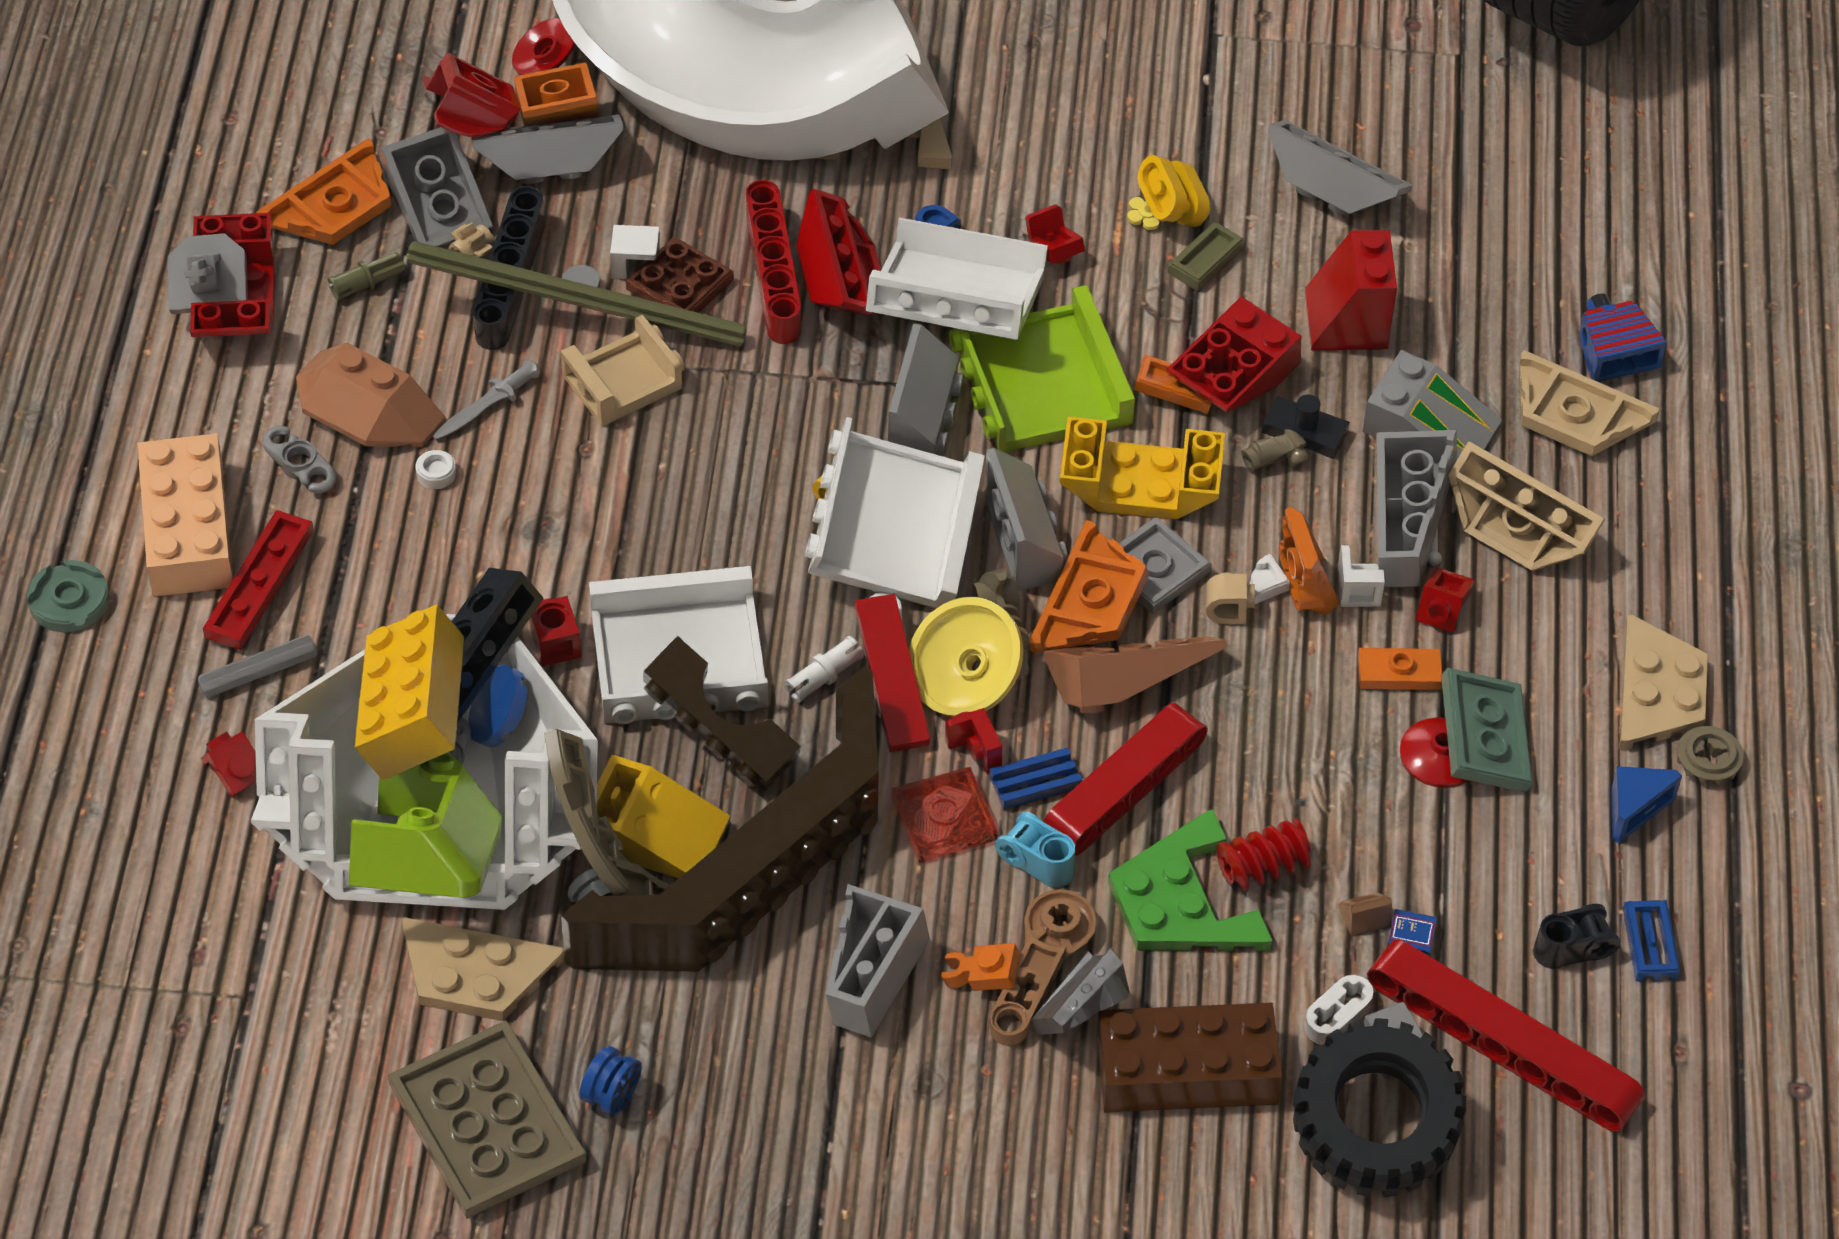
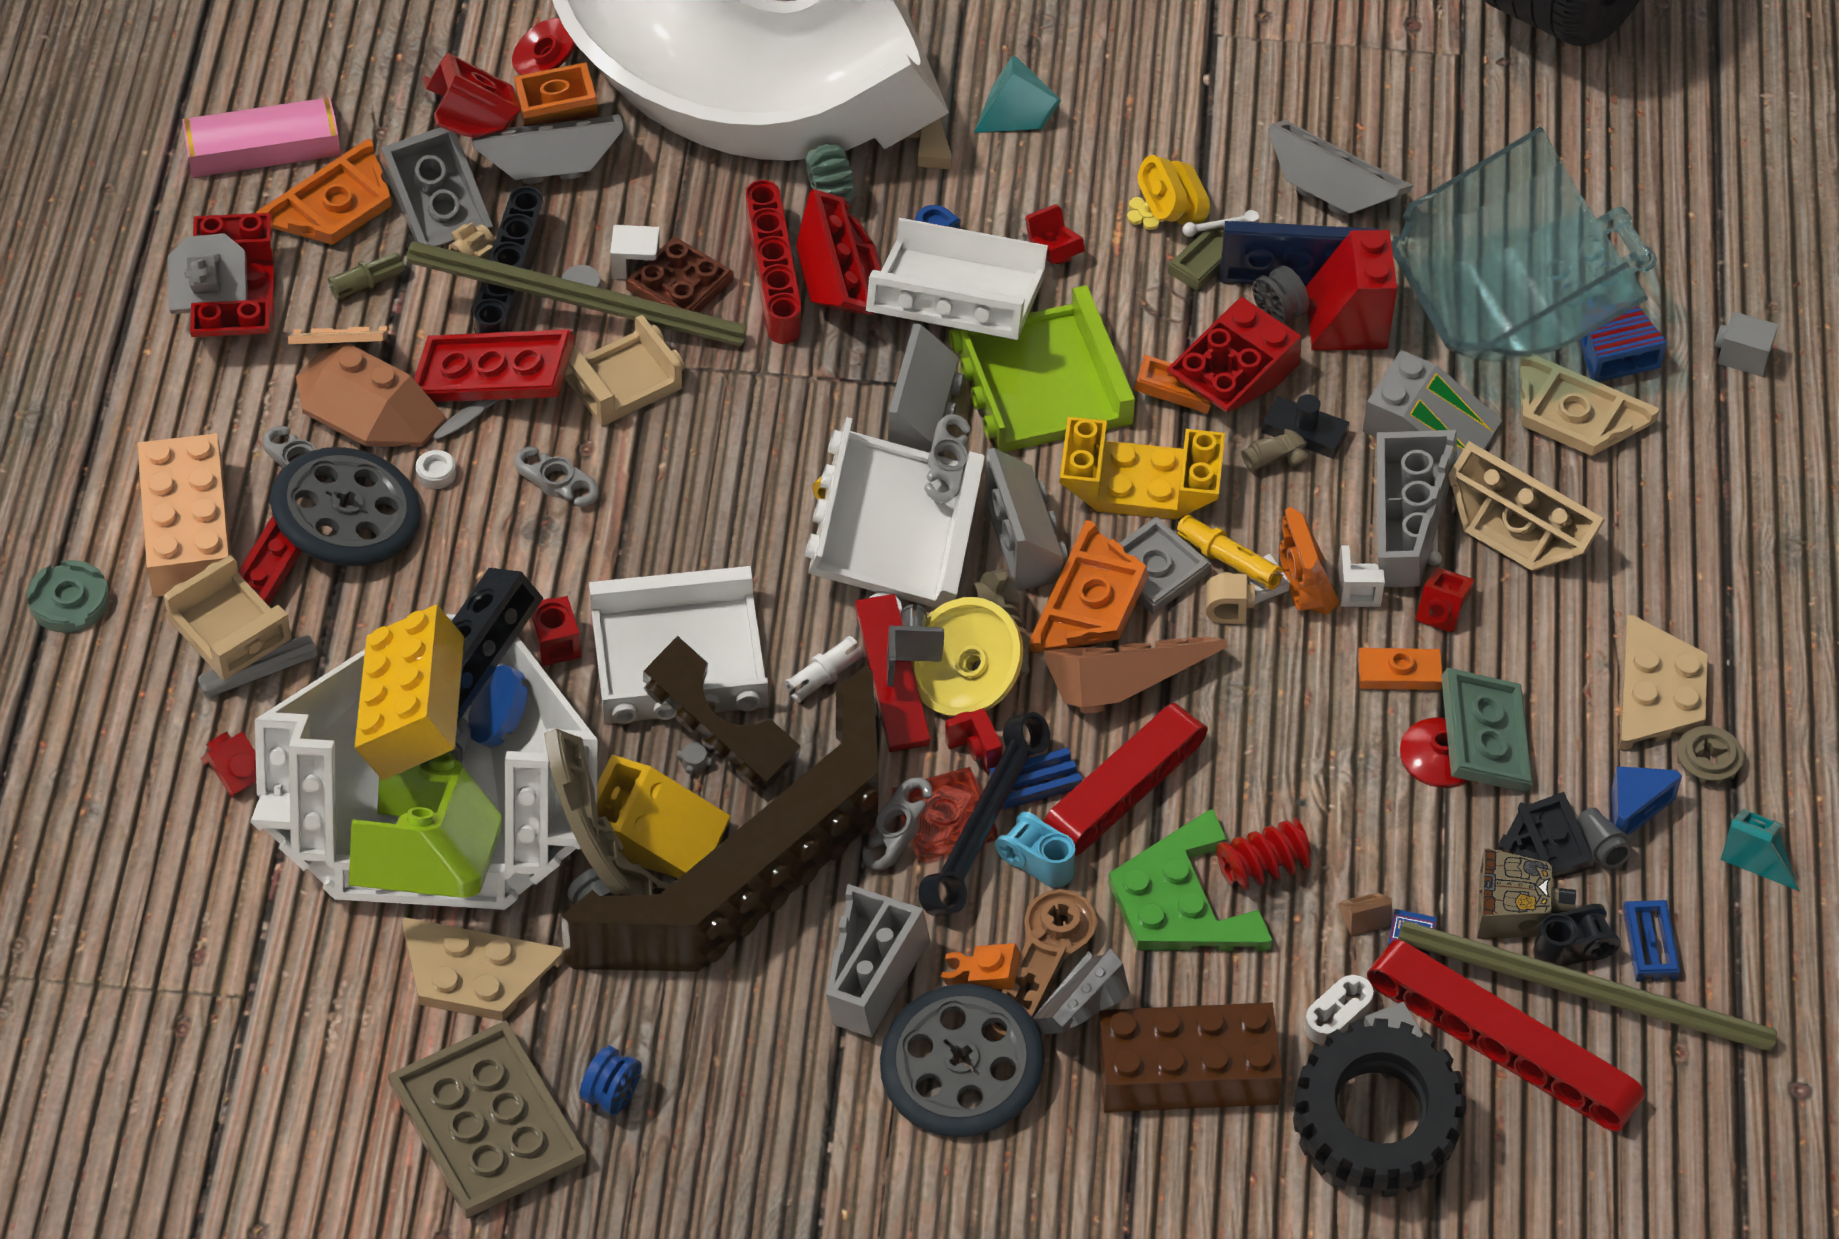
none -> tan panel [164,555,292,681]
none -> bright pink slope [182,97,341,178]
none -> wedge [270,447,421,566]
none -> light nougat piece [288,326,388,345]
none -> red tile [414,329,576,402]
none -> light grey piece [514,447,600,507]
none -> light grey piece [676,742,712,774]
none -> sand green gear [805,143,855,203]
none -> light grey piece [862,778,933,870]
none -> wedge [880,984,1045,1137]
none -> dark grey bracket [886,604,944,687]
none -> black piece [918,712,1050,917]
none -> light grey piece [924,414,971,503]
none -> teal slope [974,56,1061,133]
none -> yellow pin [1177,515,1283,590]
none -> white hinge [1182,210,1259,237]
none -> dark blue tile [1219,221,1379,287]
none -> dark grey wheel [1252,266,1310,325]
none -> clear light blue windscreen [1391,127,1657,362]
none -> olive axle [1398,921,1777,1051]
none -> dark tan torso [1477,848,1576,939]
none -> black slope [1498,792,1595,878]
none -> dark grey cone [1577,808,1632,869]
none -> light grey brick [1714,311,1778,377]
none -> teal slope [1720,809,1800,891]

